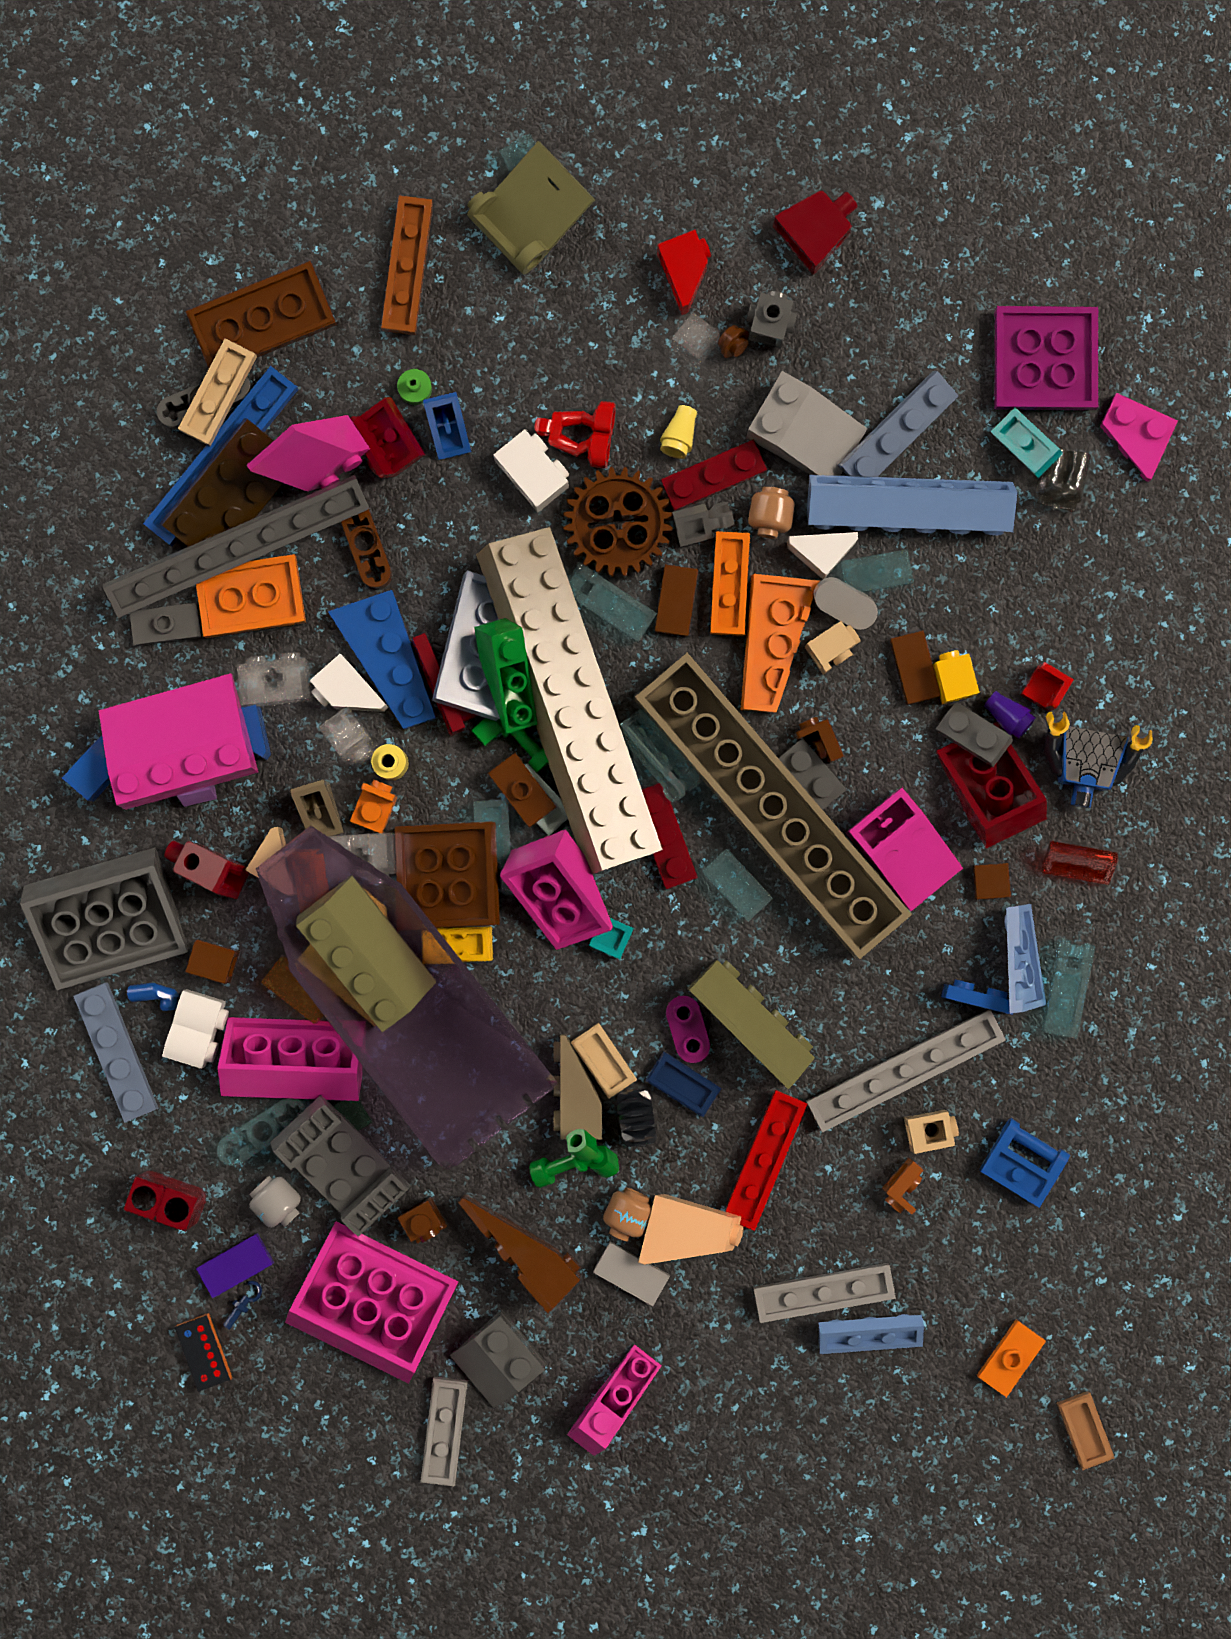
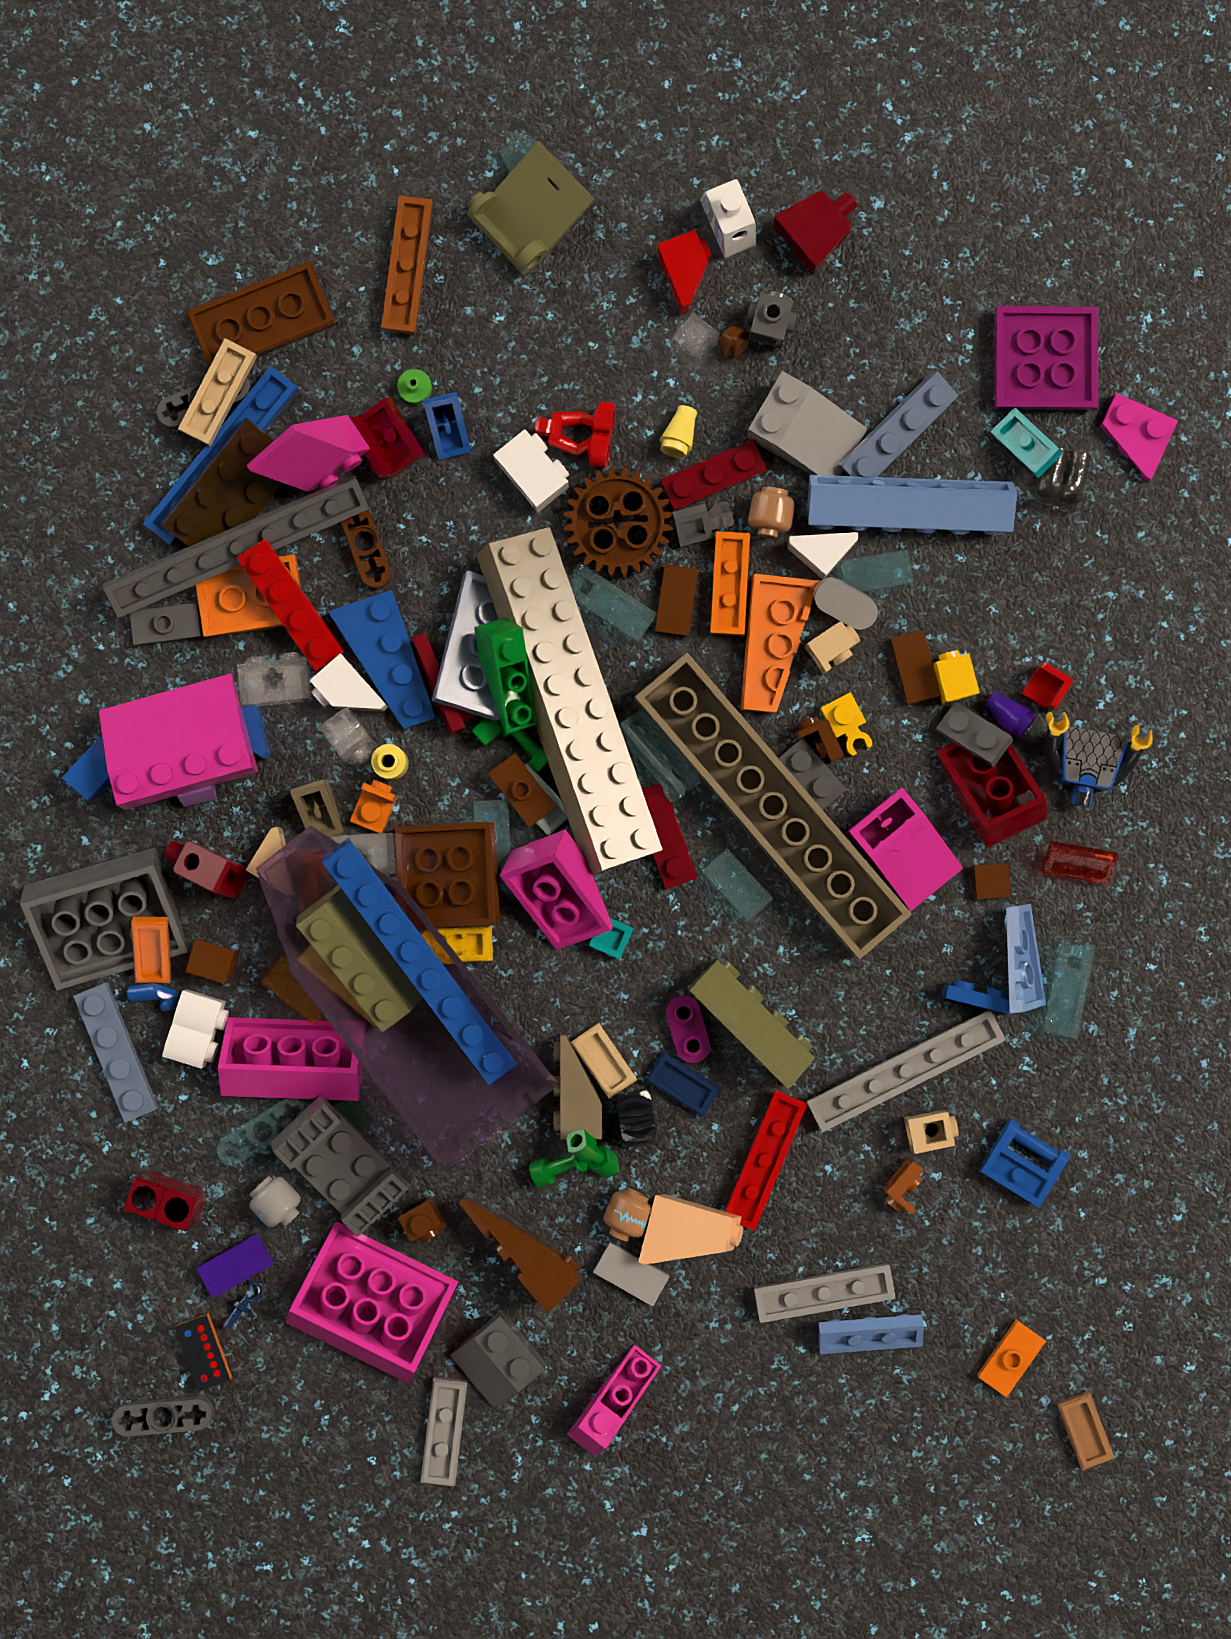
none -> dark grey beam [112,1396,214,1437]
none -> orange tile [131,917,171,983]
none -> red plate [237,538,344,671]
none -> blue brick [321,838,517,1085]
none -> white torso [700,179,756,258]
none -> yellow plate [820,692,872,757]

